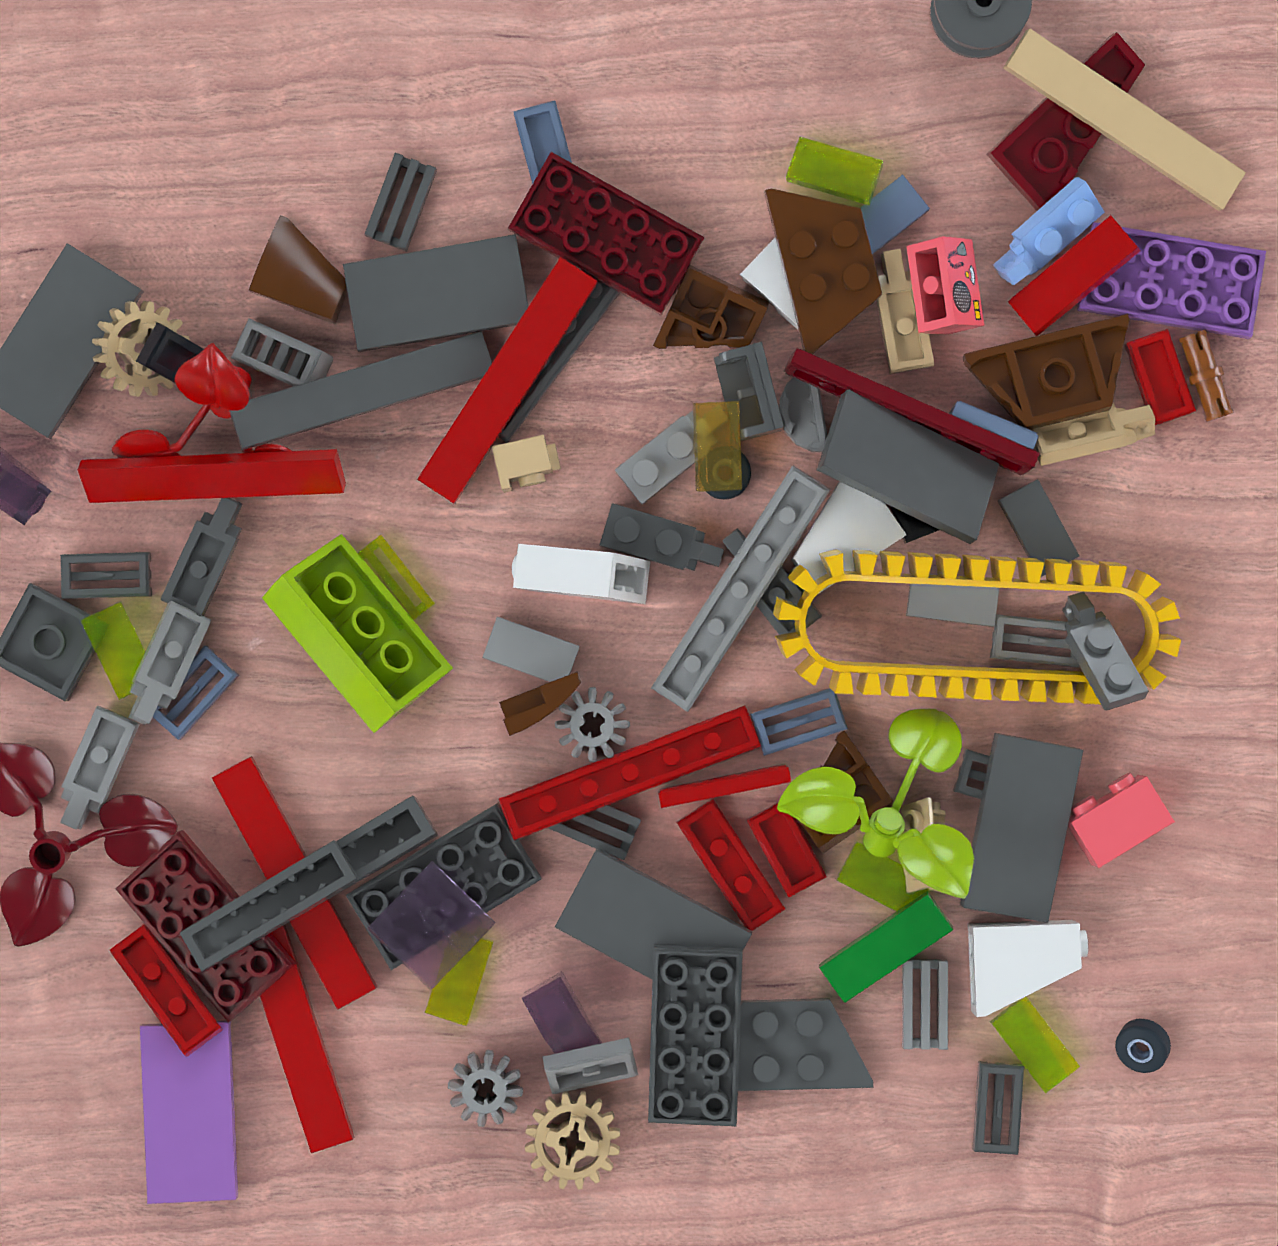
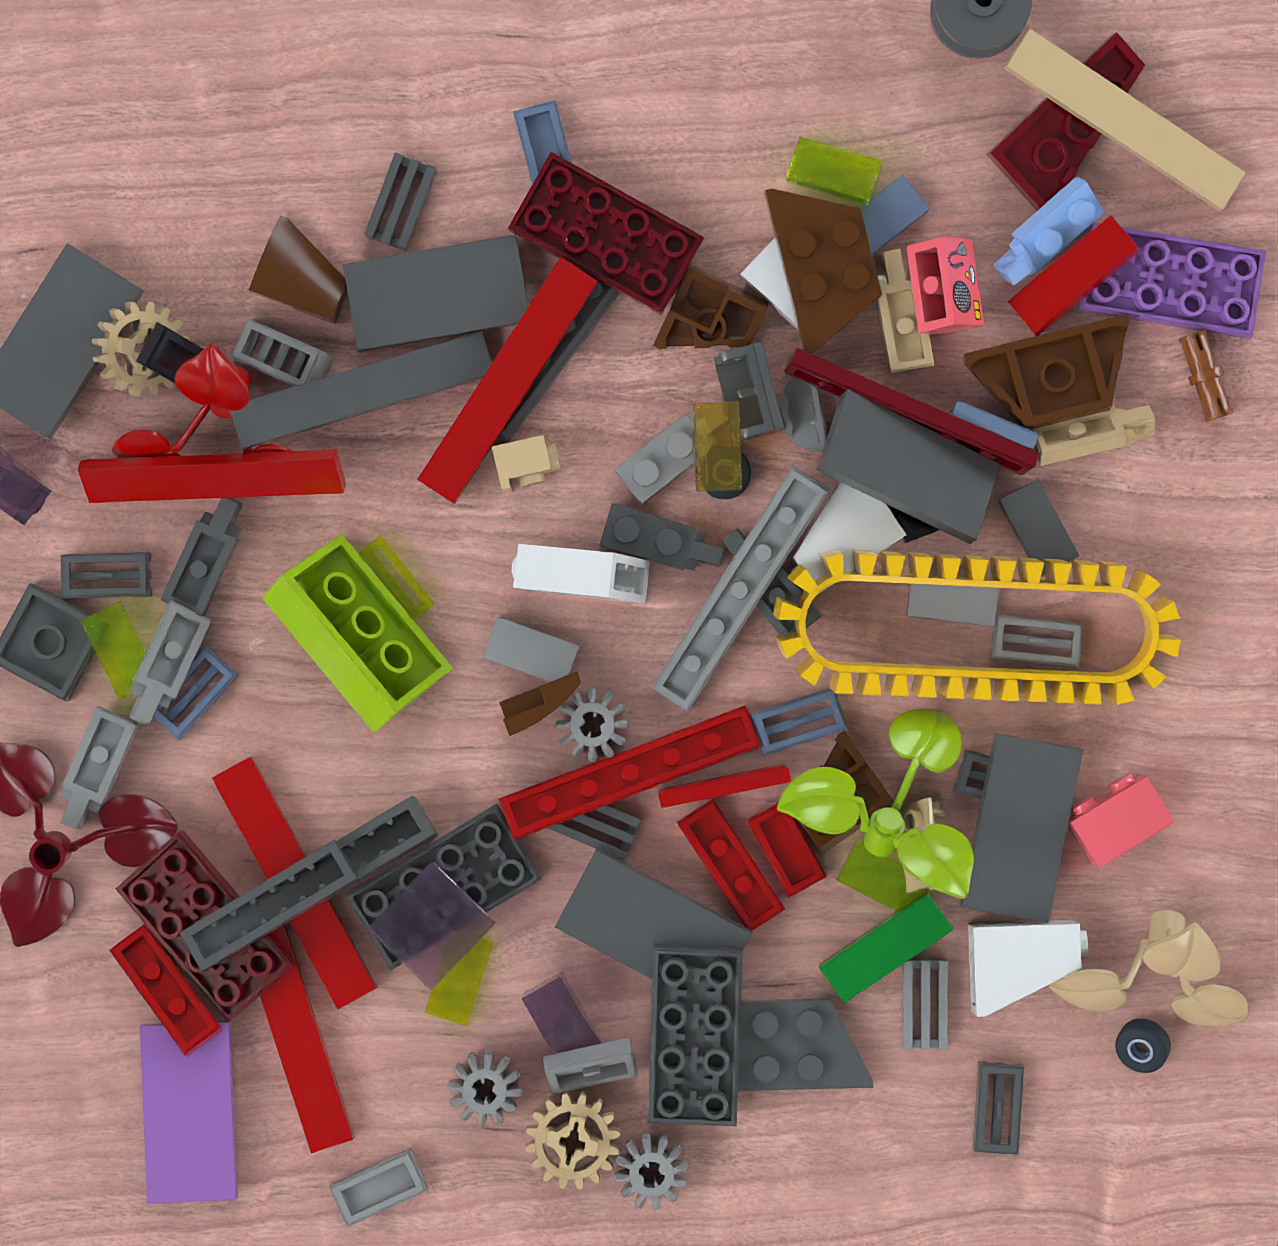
clear neon green tile [990,996,1080,1093] -> none
dark grey hinge [1062,592,1149,711] -> none
red tile [1124,329,1196,426] -> none
none -> light grey tile [329,1147,429,1227]
none -> light grey gear [614,1132,689,1210]
none -> tan plant [1049,910,1248,1027]

